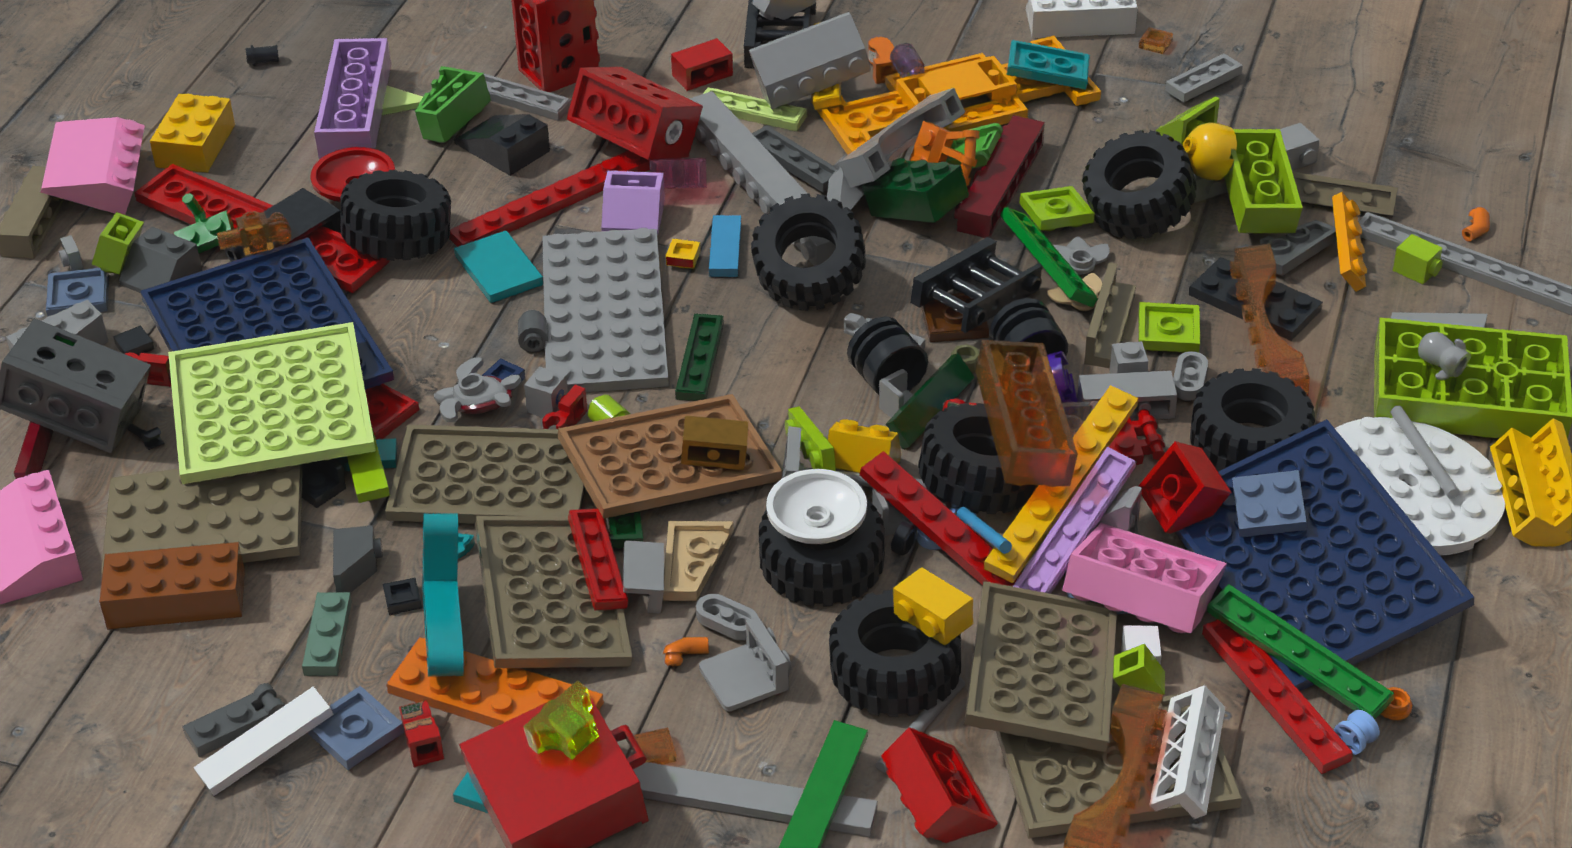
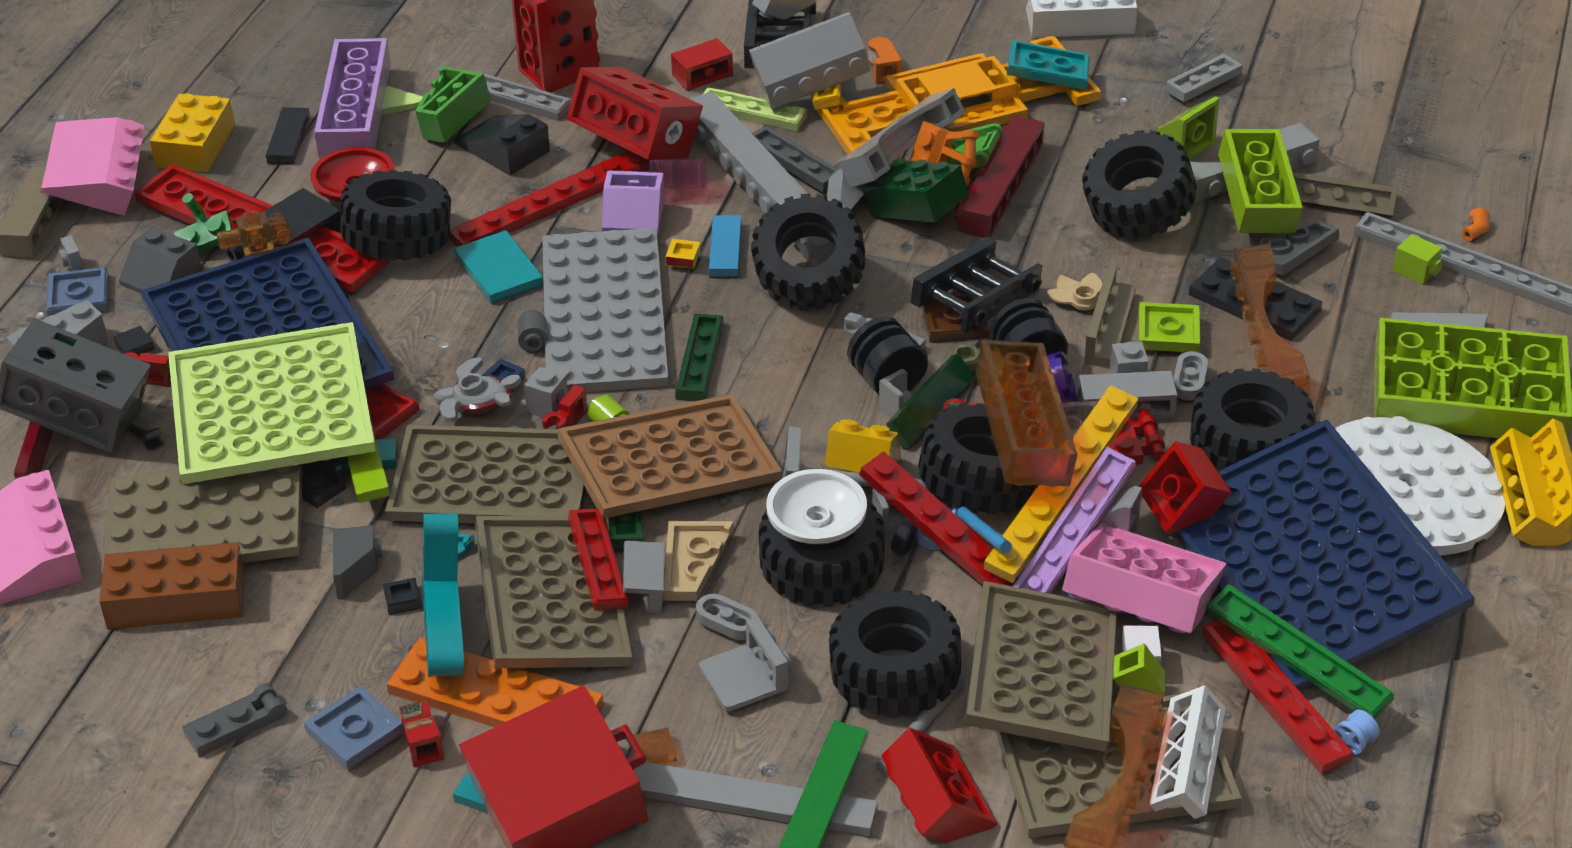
lime brick [92,212,144,274] -> none
white tile [193,687,334,796] -> none
black pin [246,45,279,66] -> none
sand green plate [302,592,352,676] -> none
clear neon green brick [523,680,599,760] -> none
orange arm [663,637,709,666] -> none
pearl gold brick [681,415,749,470] -> none
lime plate [785,407,836,471] -> none
brick [890,43,924,78] -> none
yellow brick [893,567,973,645] -> none
green tile [1000,207,1098,308] -> none
lime plate [1019,186,1095,231] -> none
light grey plate [1053,236,1109,275] -> none
clear orange tile [1139,27,1173,54] -> none
yellow cylinder [1183,122,1237,181] -> none
sand blue plate [1232,470,1307,537] -> none
light orange plate [1332,192,1367,292] -> none
orange plate [1381,687,1412,720] -> none
light grey bar [1391,406,1460,499] -> none
light grey animal [1418,332,1471,380] -> none
none -> black tile [266,107,310,164]

